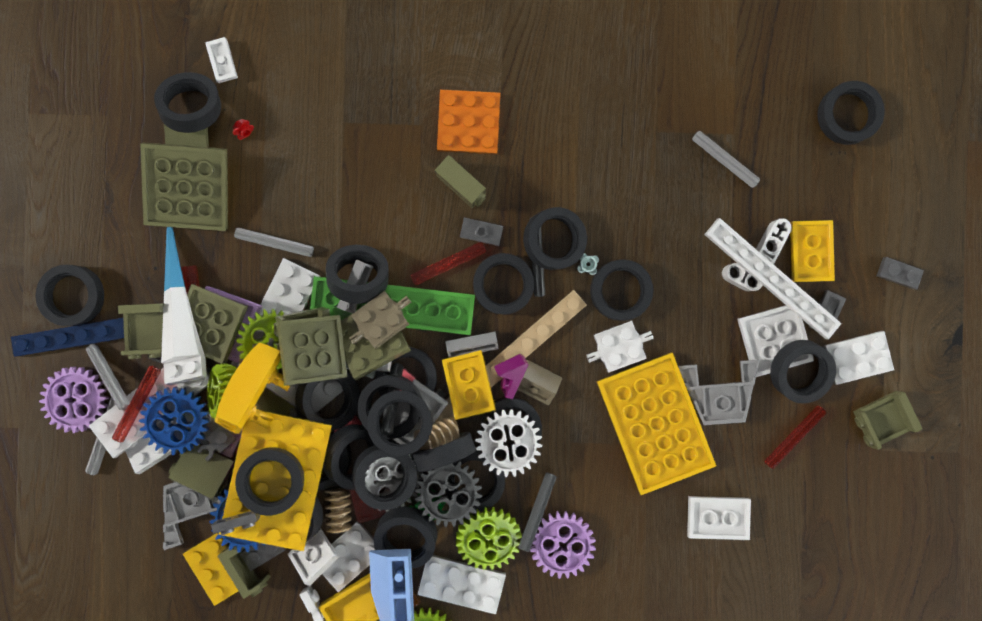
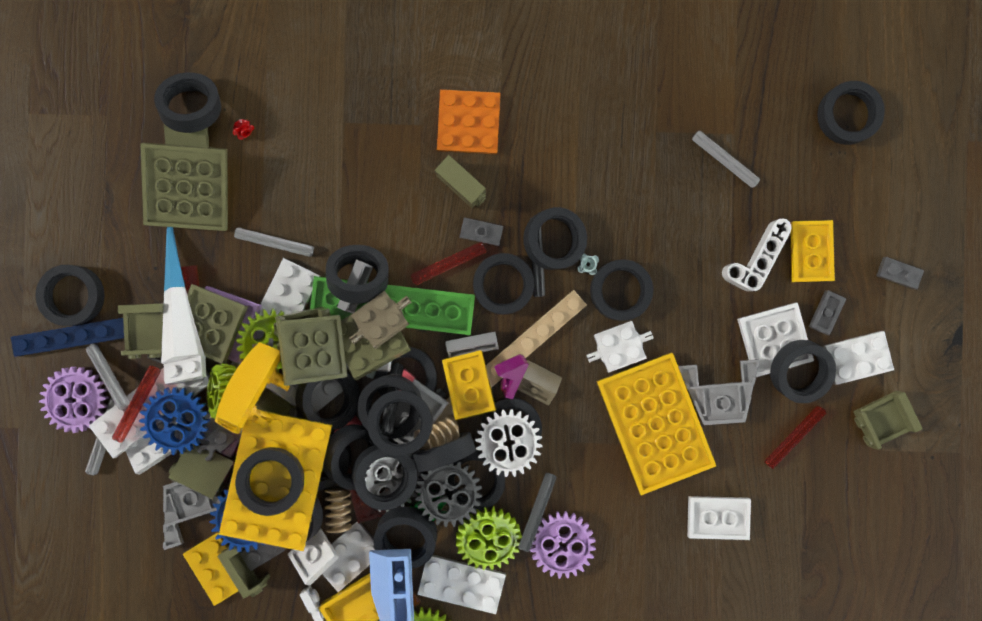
white plate [205,37,238,83] -> none
flat silver plate [211,511,260,535] -> none
white plate [704,218,841,339] -> none

